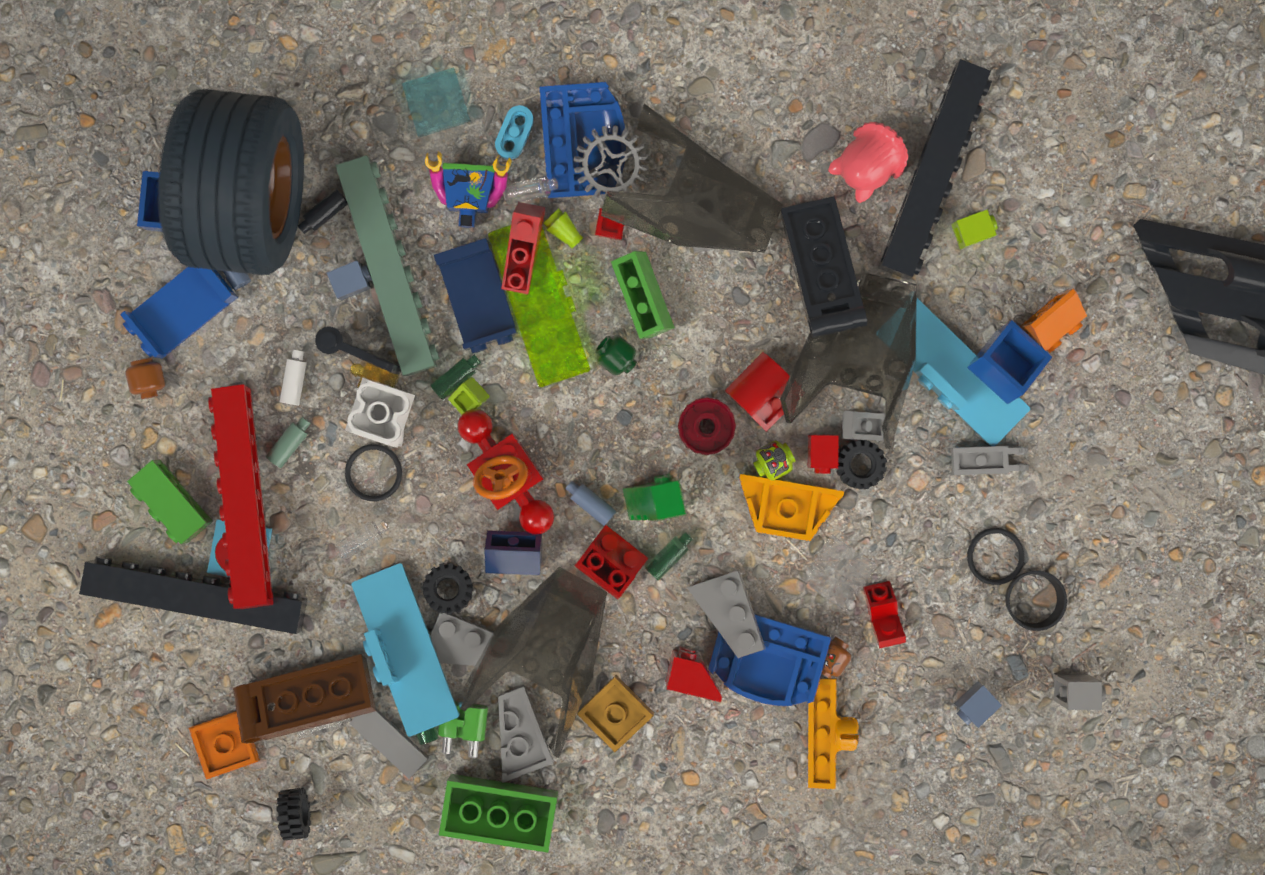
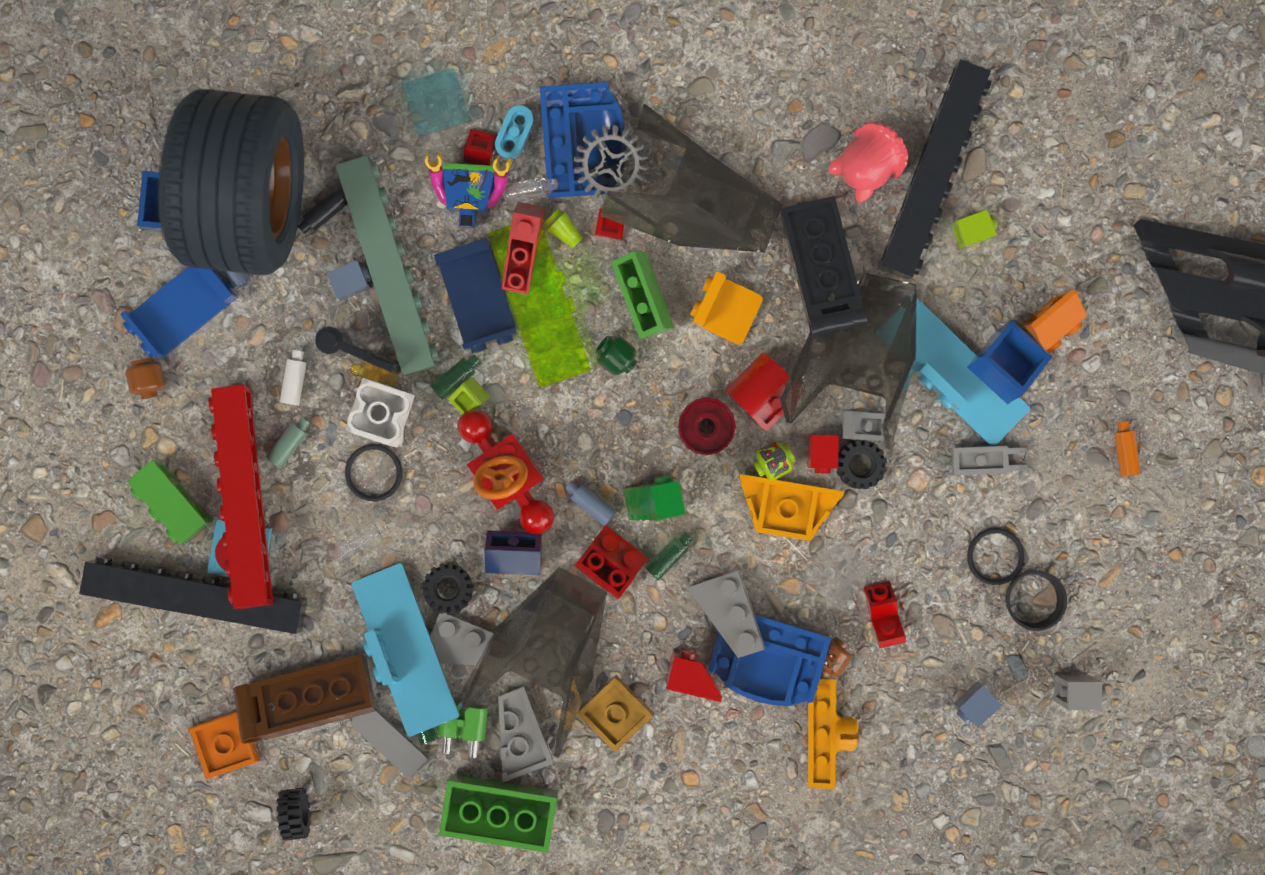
none -> red slope [463,129,497,166]
none -> light orange bracket [690,271,763,345]
none -> orange cylinder [1114,421,1141,476]

